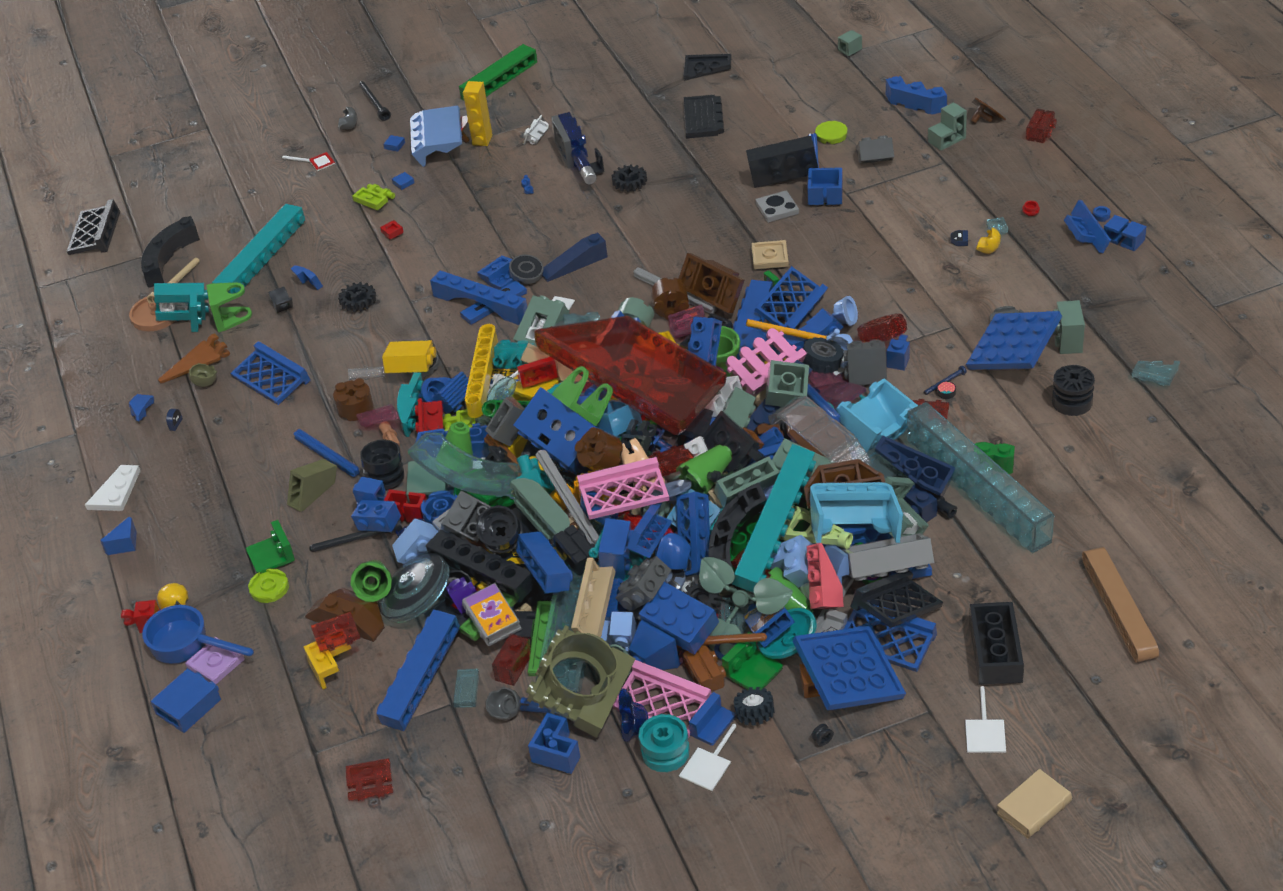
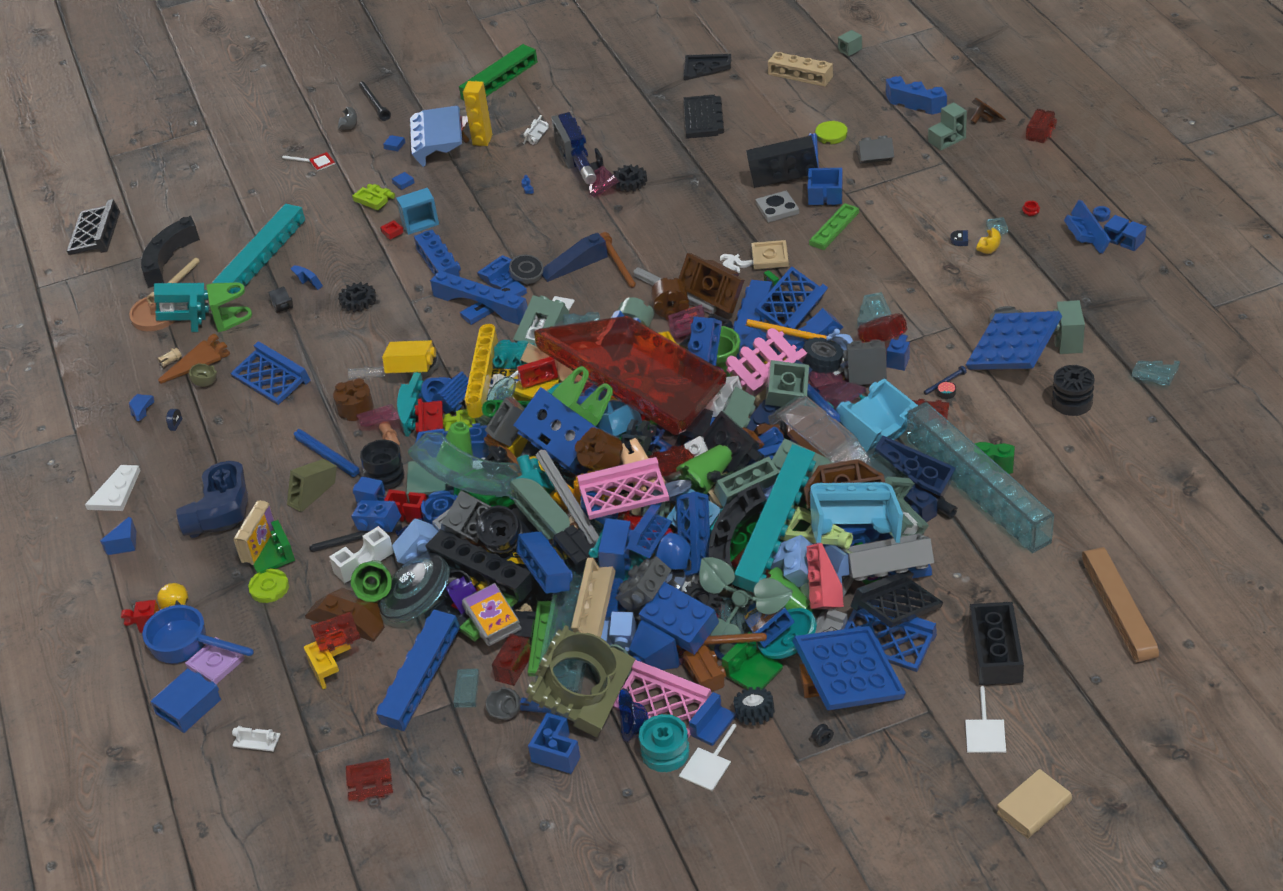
light blue piece [832,296,858,326] -> none
none -> tan pin [158,348,182,368]
none -> dark blue piece [176,461,248,538]
none -> white hinge [232,726,281,752]
none -> piece [234,500,274,565]
none -> white arch [329,526,394,584]
none -> dark azure piece [396,188,439,235]
none -> blue brick [414,230,461,277]
none -> clear pink wing [589,166,619,197]
none -> dark orange piece [600,232,636,288]
none -> white piece [720,254,753,273]
none -> tan brick [768,52,833,86]
none -> bright green tile [809,203,859,250]
none -> clear light blue wing [857,292,892,327]

